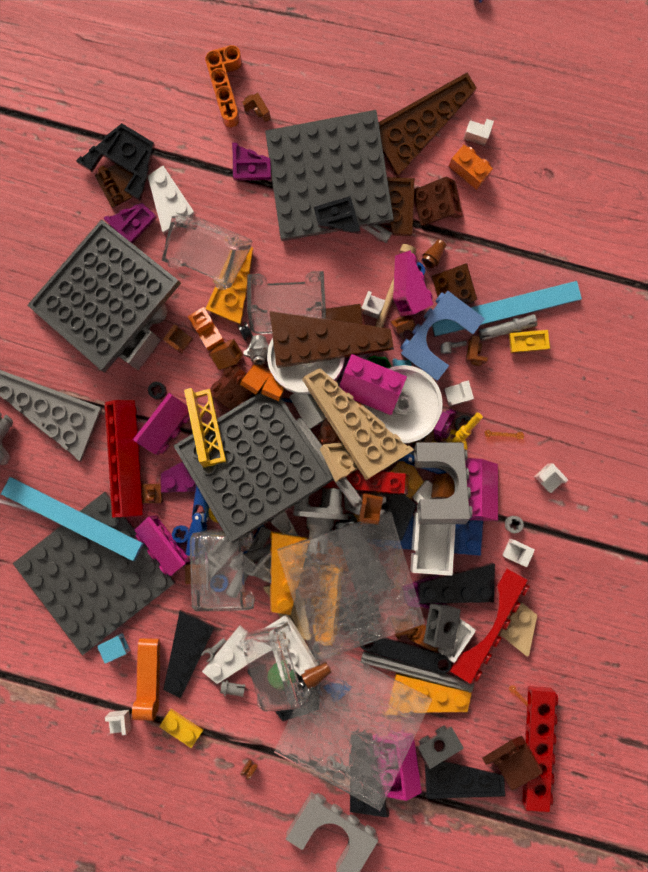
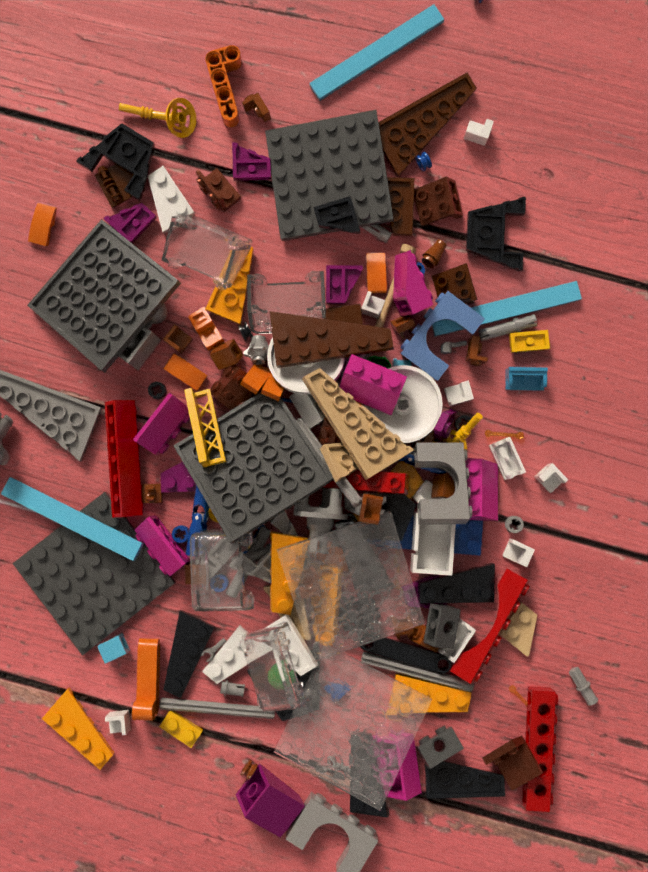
dark orange cone [301,662,332,689] -> none
orange brick [448,144,493,190] -> none
none -> orange slope [28,203,57,246]
none -> light orange wing [42,687,114,770]
none -> yellow dish [119,98,196,138]
none -> light grey axle [159,698,275,719]
none -> orange slope [163,353,207,391]
none -> copper bracket [196,168,241,212]
none -> magenta slope [235,763,305,838]
none -> medium azure tile [309,4,444,101]
none -> magenta wing [326,265,363,304]
none -> orange slope [366,253,387,293]
none -> blue bush [415,152,432,172]
none -> black wing [466,197,526,271]
none -> white hinge [489,437,526,480]
none -> dark azure hinge [505,367,548,391]
none -> light grey axle [569,667,598,706]

